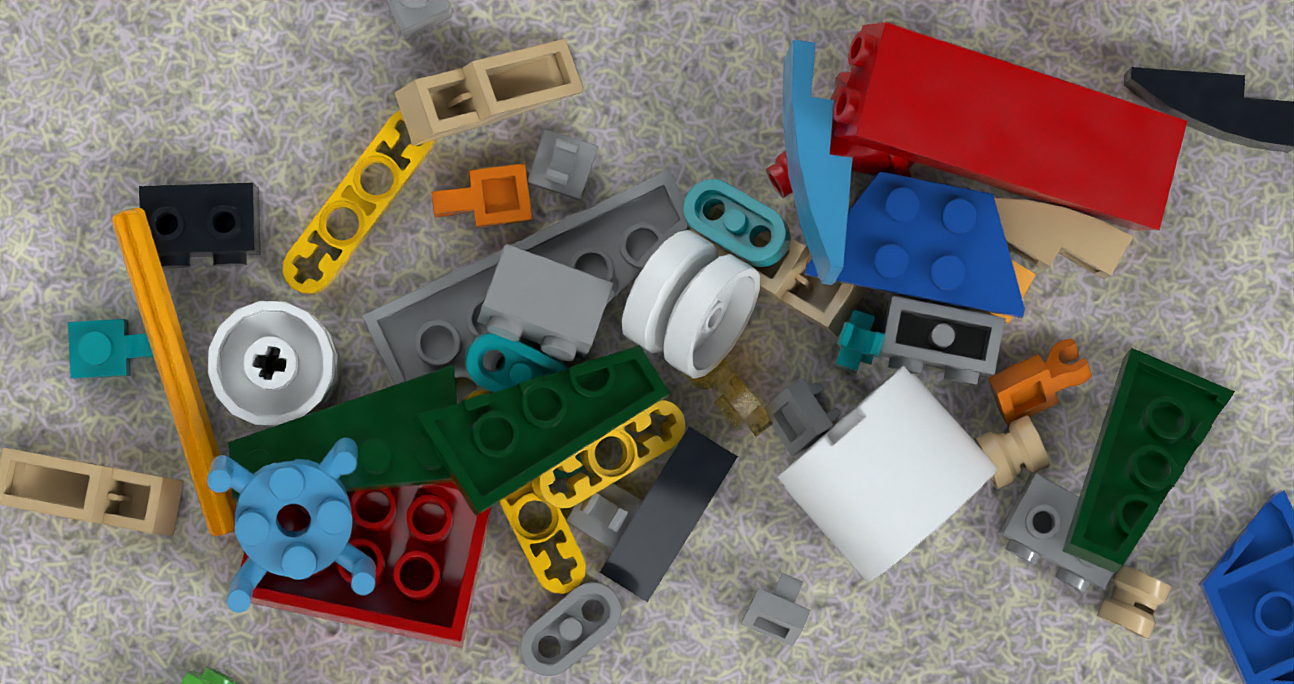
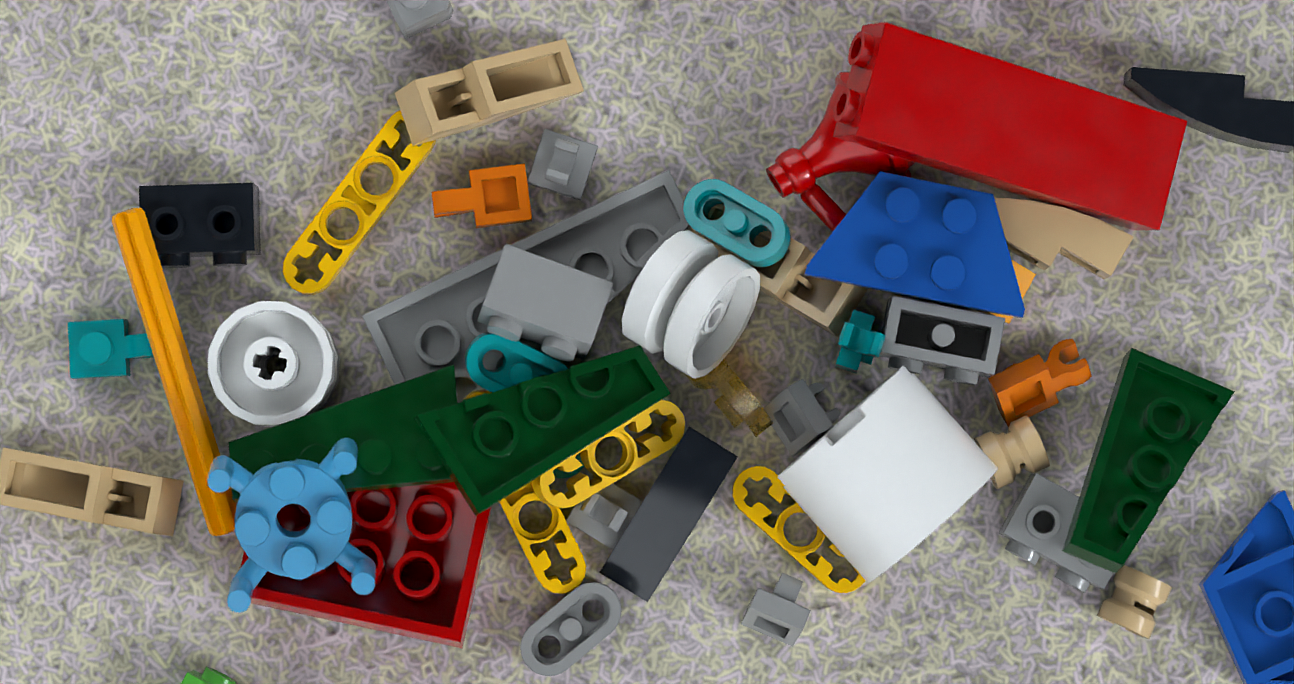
dark azure slope [782,40,852,285] -> none
none -> yellow beam [732,466,865,593]

